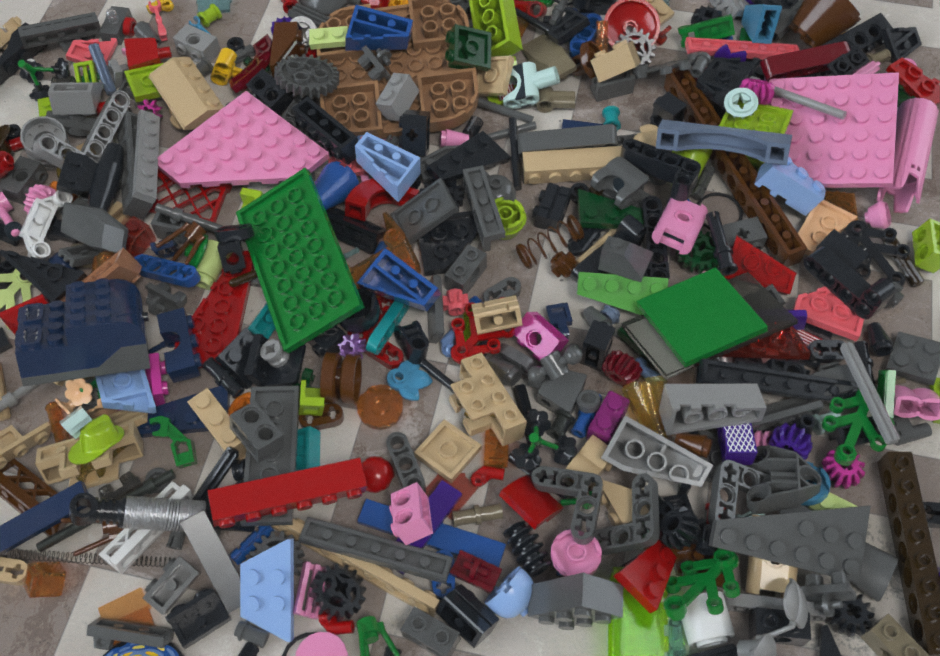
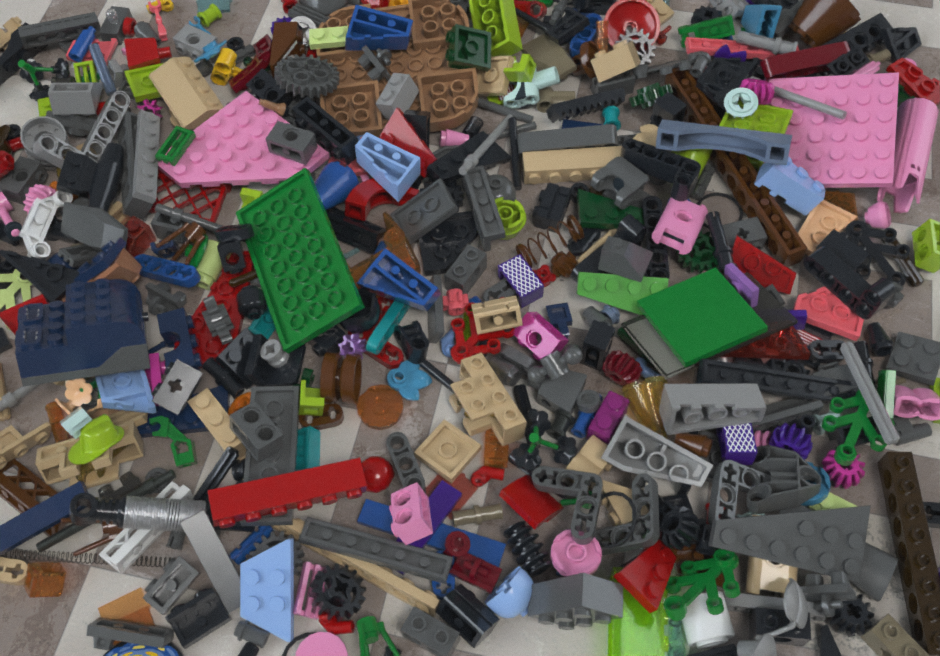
none -> blue cylinder [68,26,96,62]
none -> dark blue plate [74,237,127,283]
none -> brick [151,359,205,415]
none -> green tile [155,126,196,166]
none -> dark azure plate [194,40,227,63]
none -> dark grey gear [202,295,234,345]
none -> black head [236,285,268,320]
none -> medium nougat piece [259,99,289,117]
none -> dark grey brick [266,121,318,165]
none -> wing [379,108,437,178]
none -> dark red plate [443,531,470,557]
none -> light grey bar [459,114,513,175]
none -> dark purple panel [498,254,544,308]
none -> lime panel [503,54,536,82]
none -> red plate [533,265,556,287]
none -> black gear [546,87,626,123]
none -> black piece [588,491,637,548]
none -> dark green gear [629,82,673,109]
none -> medium lavender plate [724,263,759,308]
none -> light grey pin [736,30,798,55]

